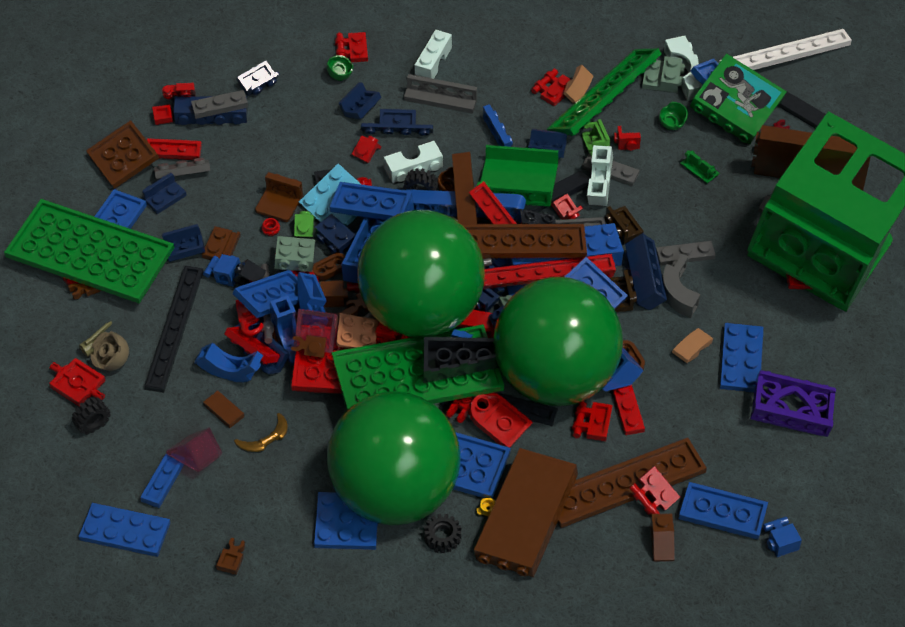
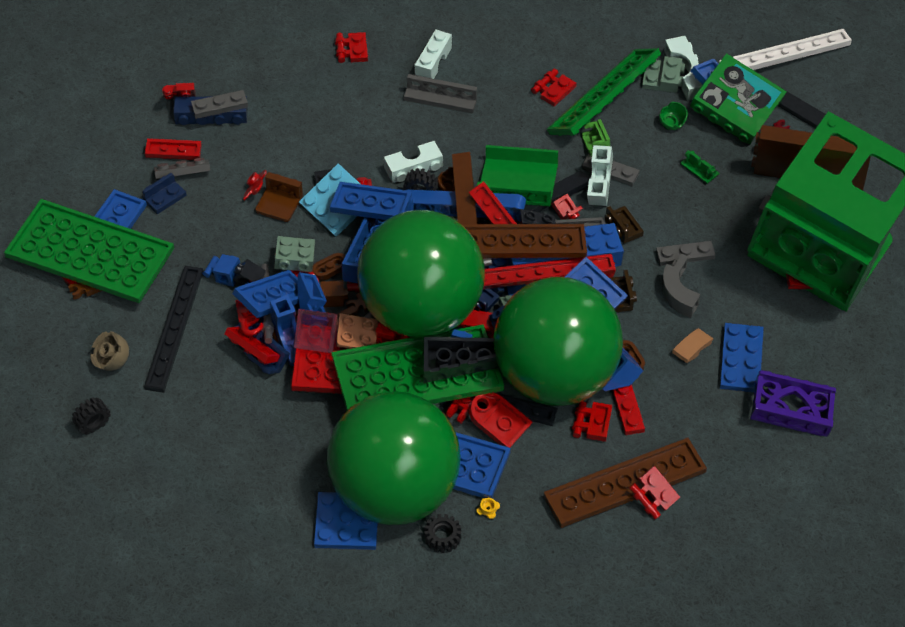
red plate [49,358,106,407] -> none
olive plant [79,321,112,357] -> none
blue plate [79,503,170,557] -> none
reddish brown plate [86,120,159,189] -> none
blue plate [140,450,186,508] -> none
red plate [152,104,173,125] -> none
dark blue bracket [162,224,205,262] -> none
clear pink slope [166,427,222,472] -> none
blue arch [194,343,263,382] -> none
reddish brown plate [202,226,241,260] -> none
reddish brown tile [203,391,245,428] -> none
reddish brown plate [216,538,245,575] -> none
pearl gold piece [234,413,288,452] -> none
bracket [236,61,280,96] -> none
red plate [261,218,280,236] -> none
reddish brown plate [291,335,327,358] -> none
bright green bracket [294,211,315,238] -> none
dark blue bracket [315,214,356,254] -> none
green hair [327,55,353,81] -> none
dark blue bracket [339,82,382,119] -> none
red bracket [352,135,382,163] -> none
dark blue bracket [361,109,433,135] -> none
reddish brown brick [474,448,578,577] -> none
blue plate [483,104,513,147] -> none
dark blue bracket [528,129,567,159] -> none
medium nougat slope [564,65,593,104] -> none
red bracket [614,126,641,151] -> none
dark blue brick [625,233,667,310] -> none
reddish brown slope [650,513,674,562] -> none
blue plate [679,482,768,540] -> none
blue brick [763,517,802,557] -> none
none -> red plate [243,170,267,200]

